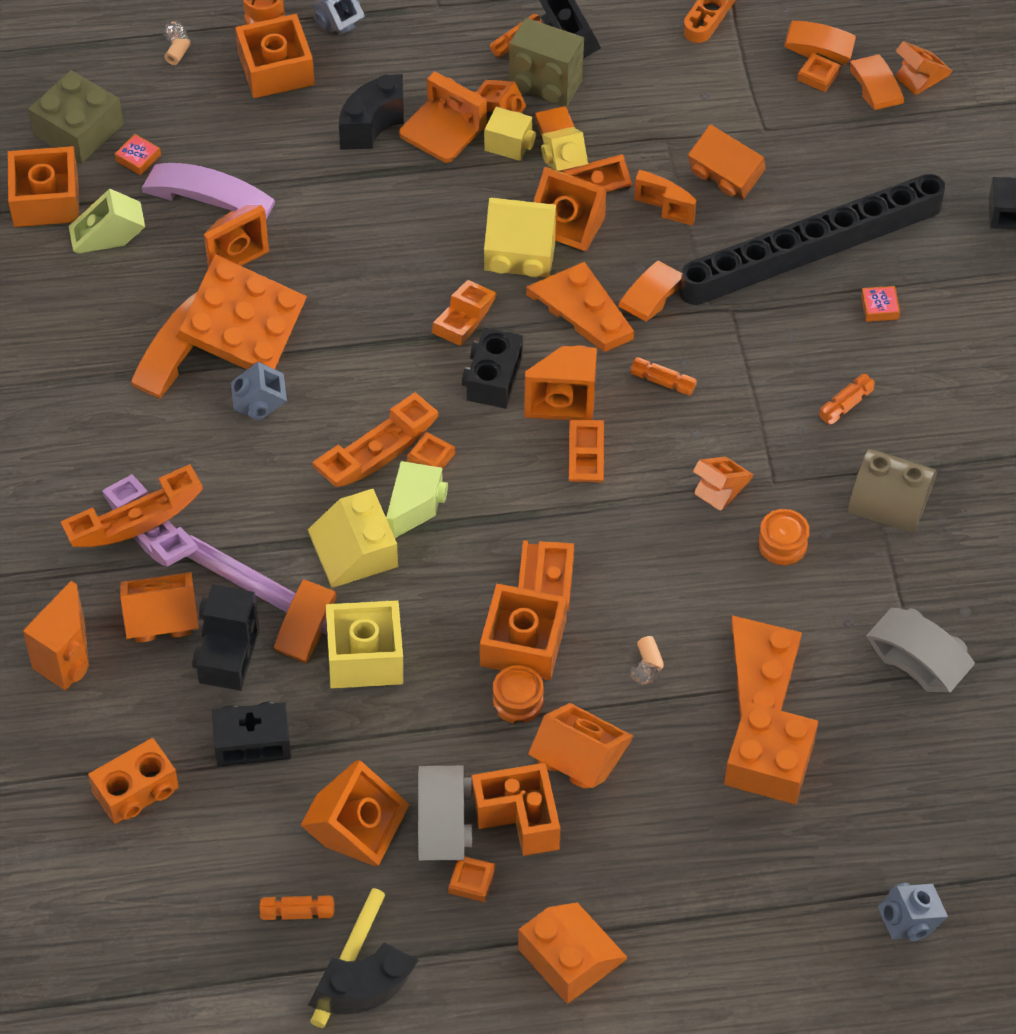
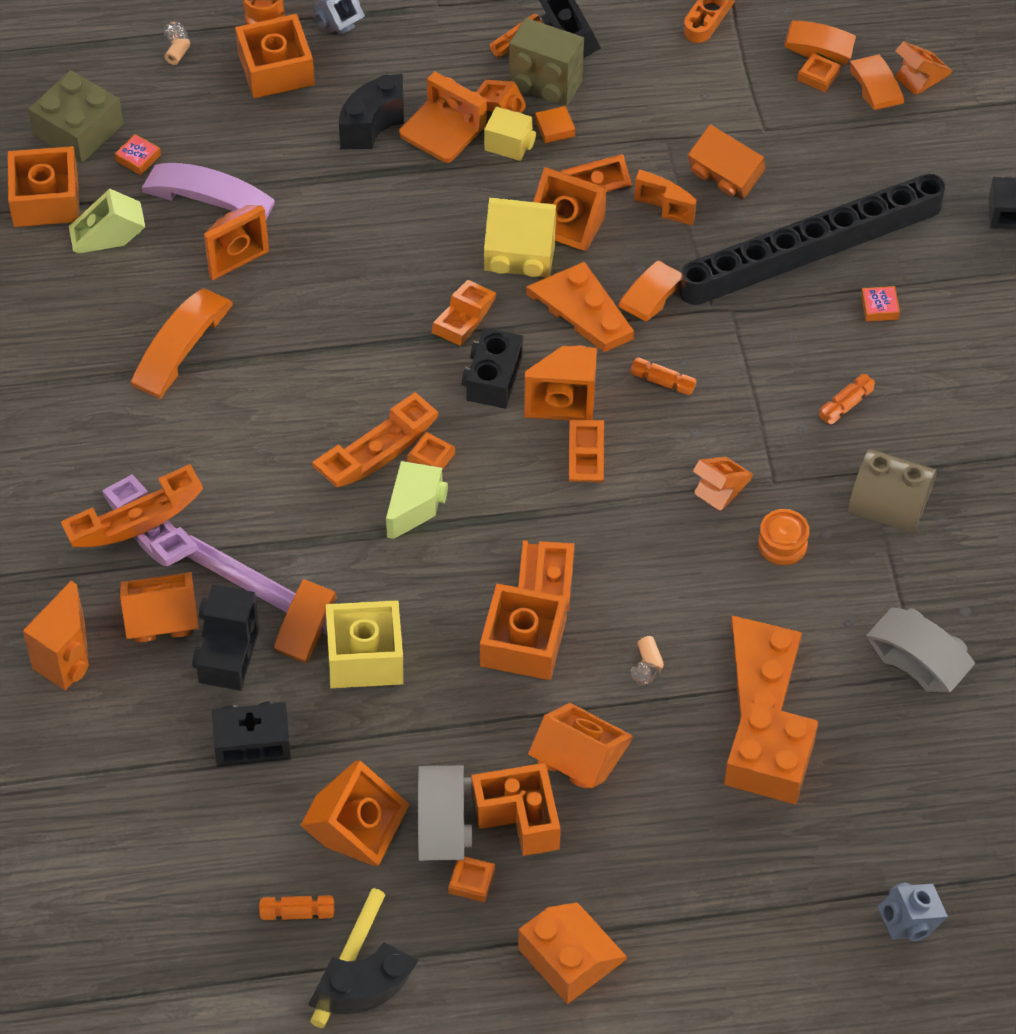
orange brick [88,737,179,825] -> none
orange plate [177,254,307,370] -> none
sand blue brick [231,362,287,421] -> none
light yellow slope [308,489,398,588] -> none
orange wheel [493,665,544,724] -> none
light yellow brick [541,127,588,171] -> none

